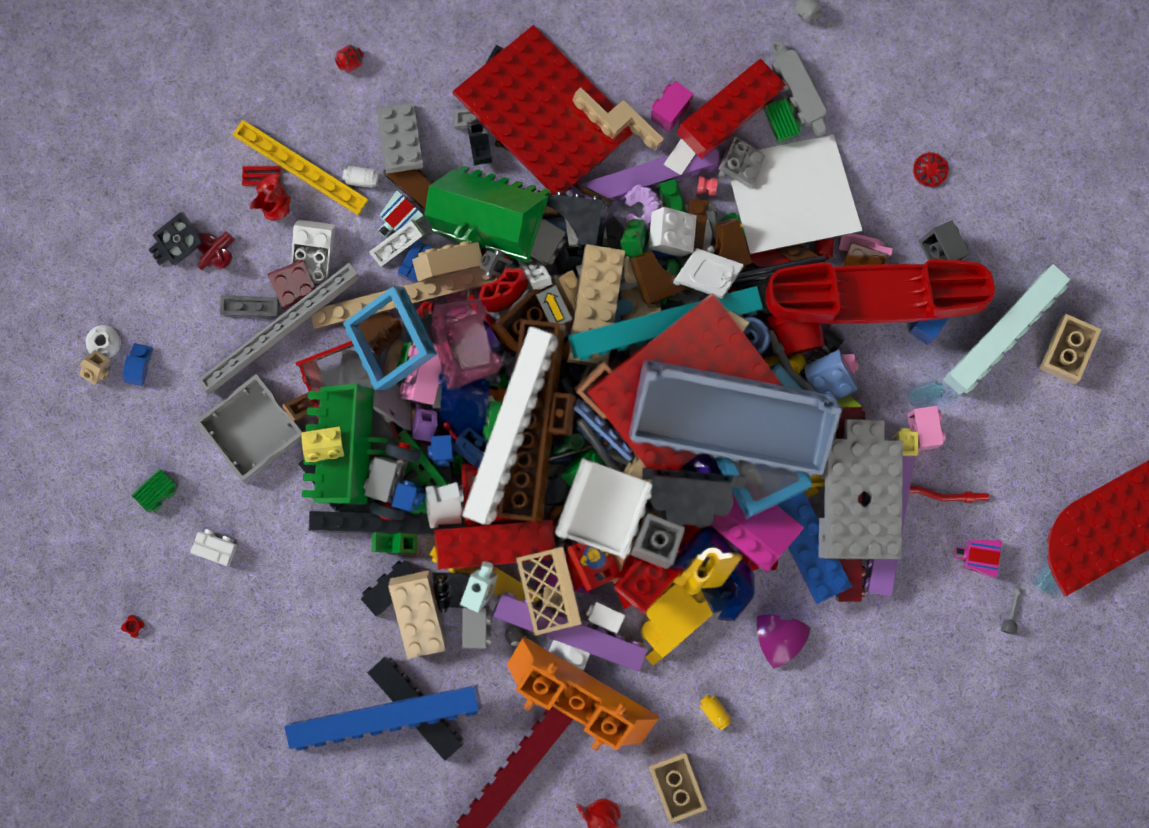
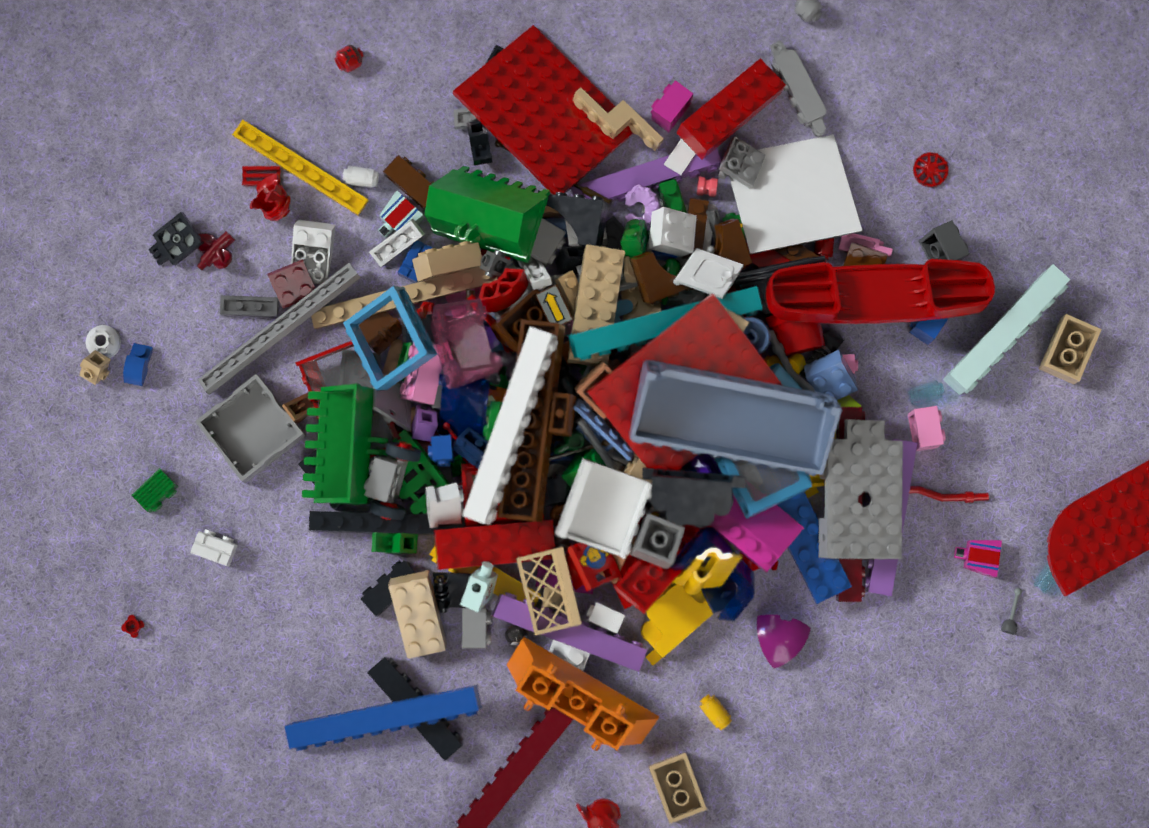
light yellow bracket [301,427,344,462] -> none
light grey plate [377,103,424,174] -> none
blue brick [392,480,426,511] -> none
green brick [764,98,802,144] -> none
light yellow bracket [891,428,918,456] -> none

